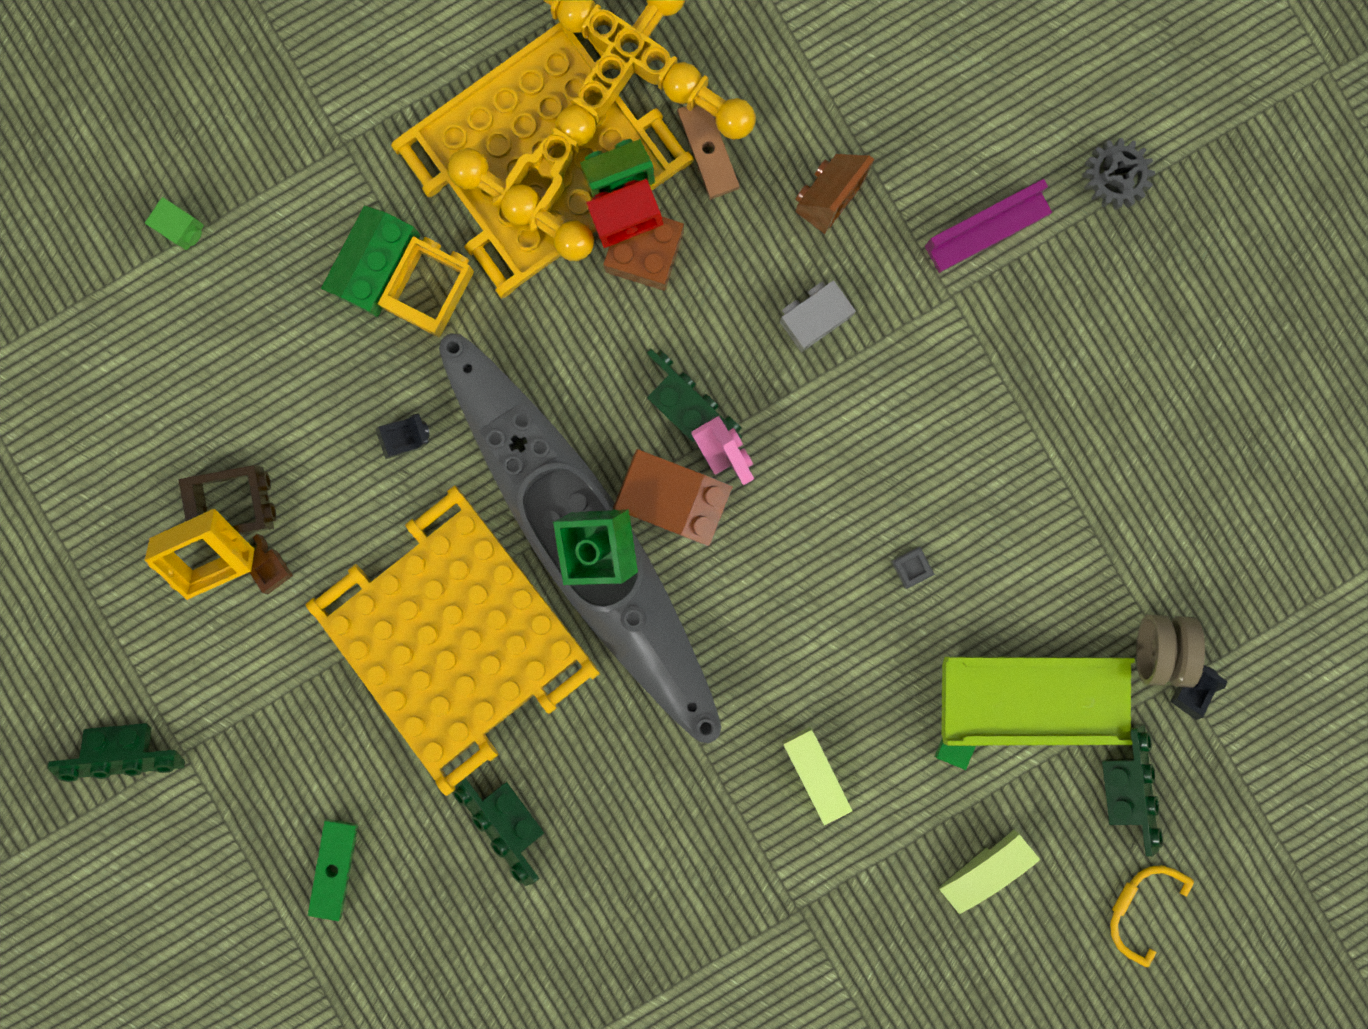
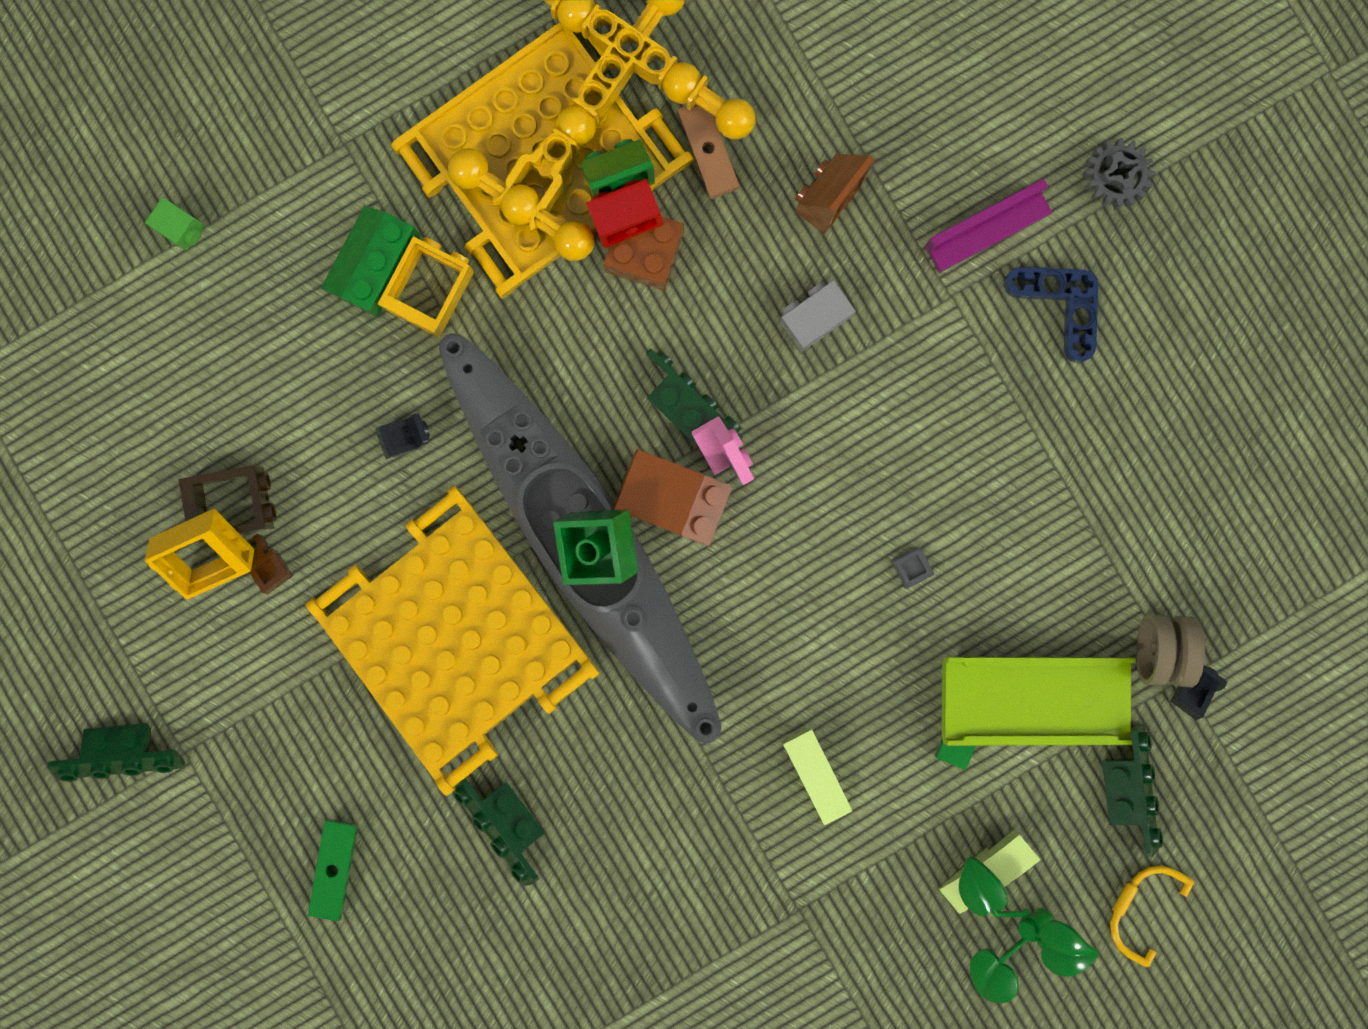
none -> green plant [959,856,1100,1003]
none -> dark blue beam [1003,267,1099,363]

